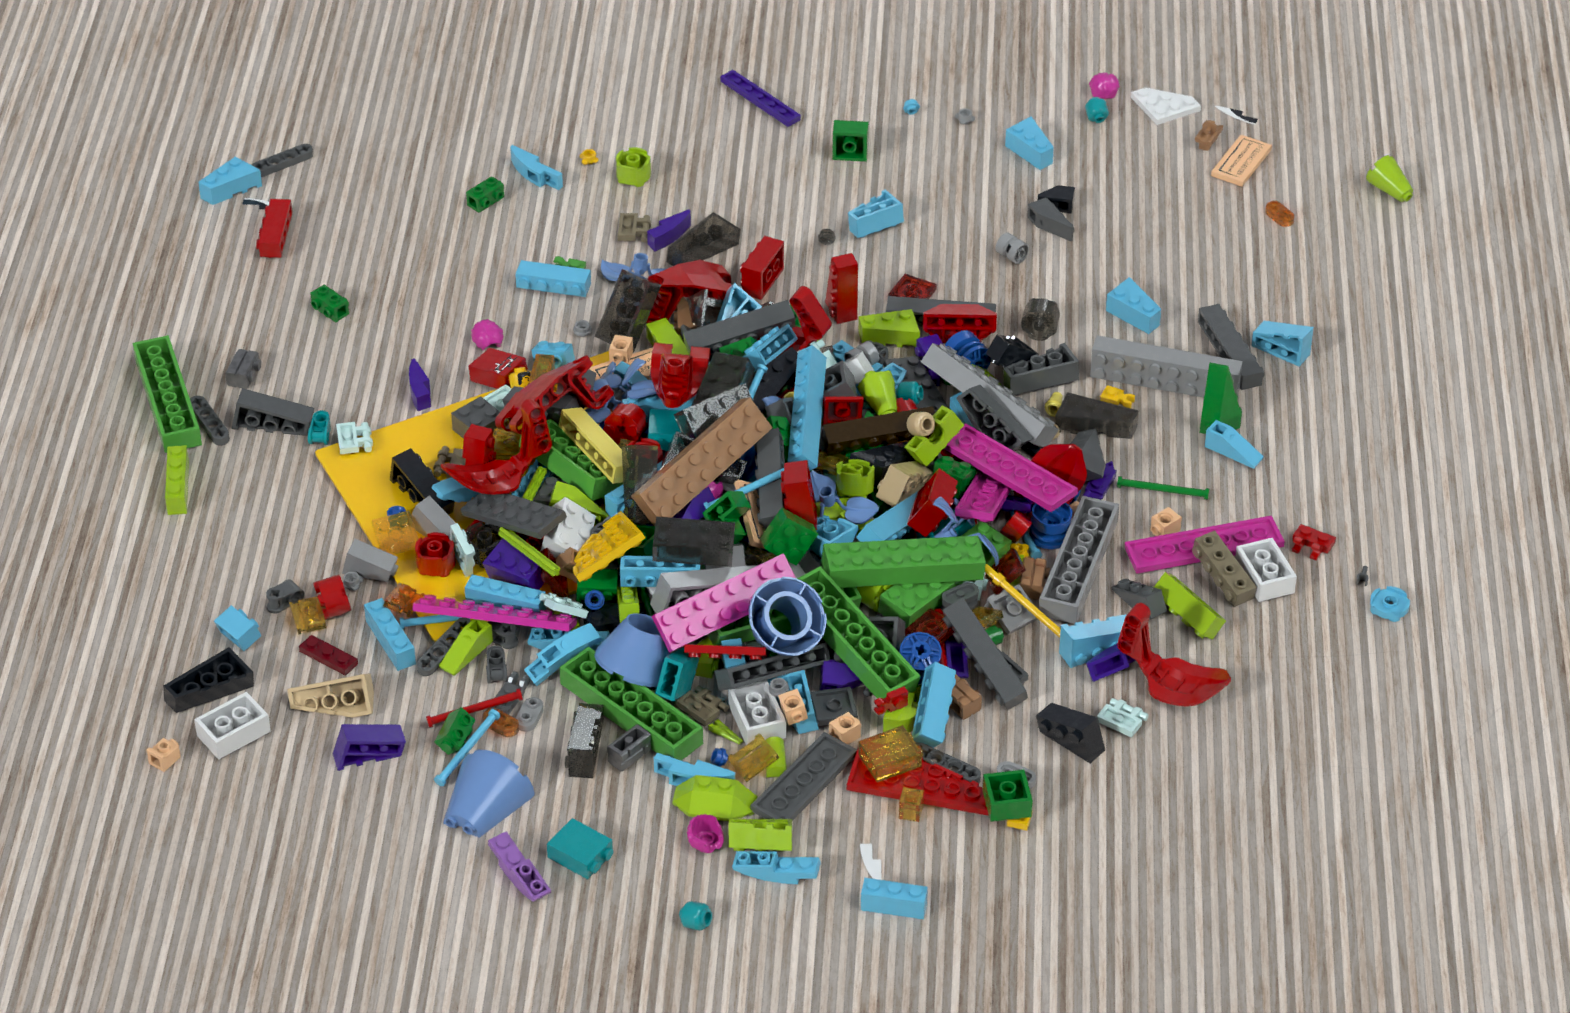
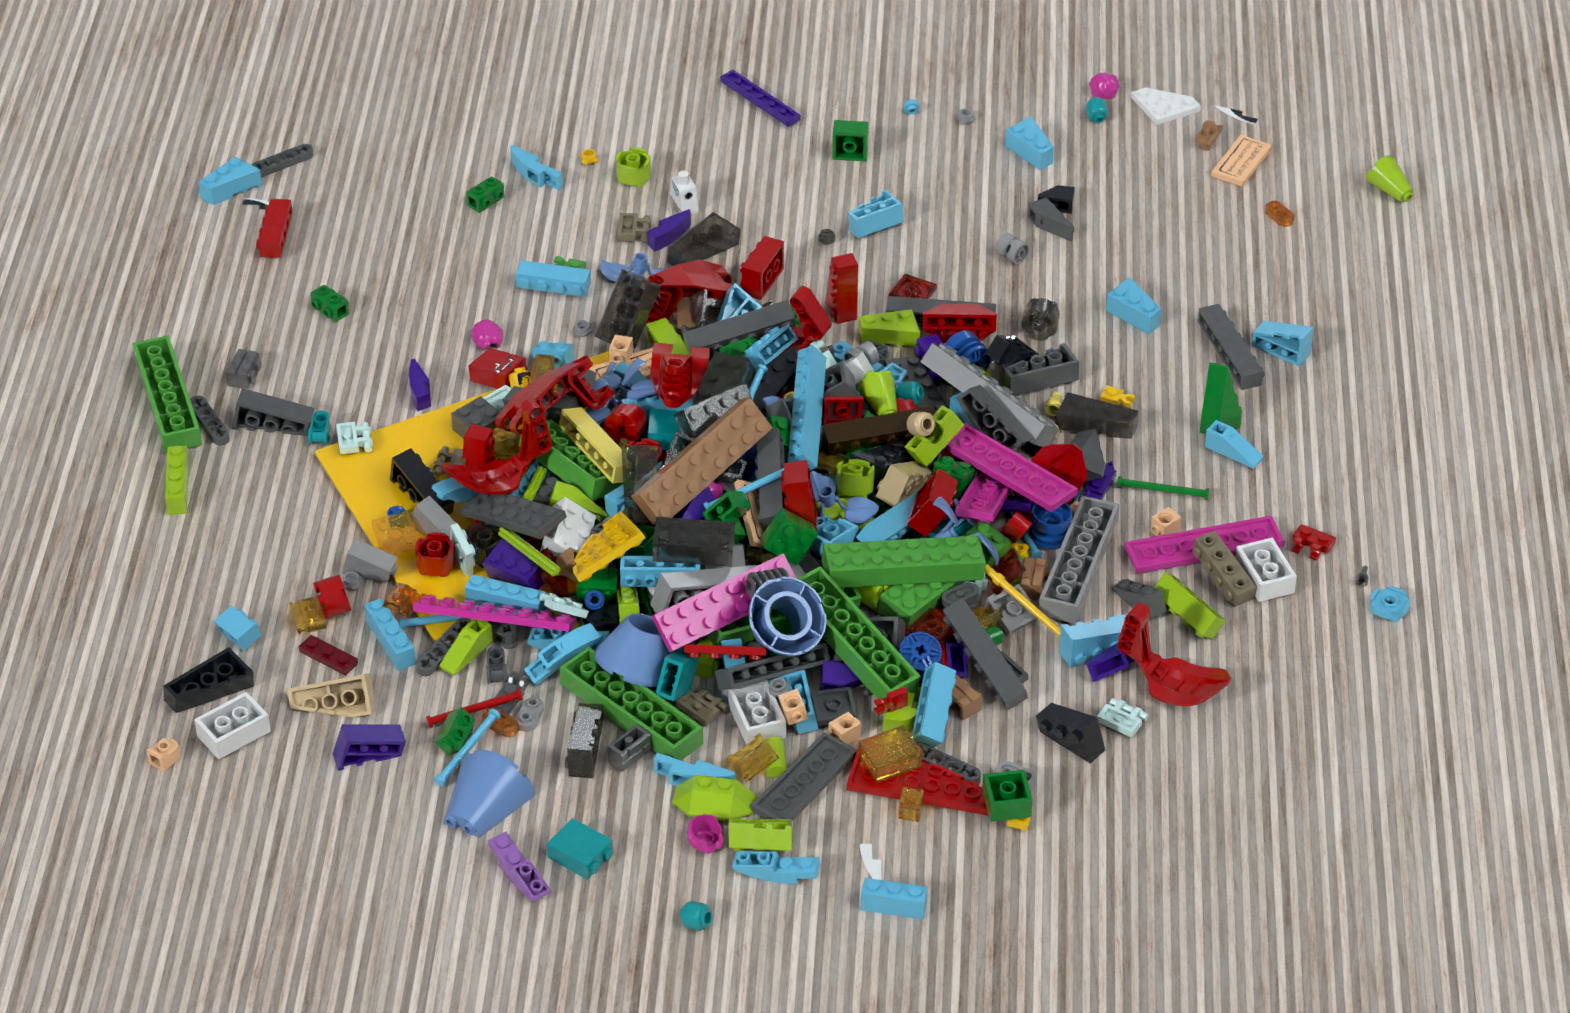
dark grey piece [266,579,305,613] -> none
lime piece [708,719,743,745] -> none
blue plate [710,748,728,767] -> none
light grey brick [1090,335,1243,398] -> none
none -> white torso [670,171,699,214]
none -> dark grey piece [746,567,790,598]

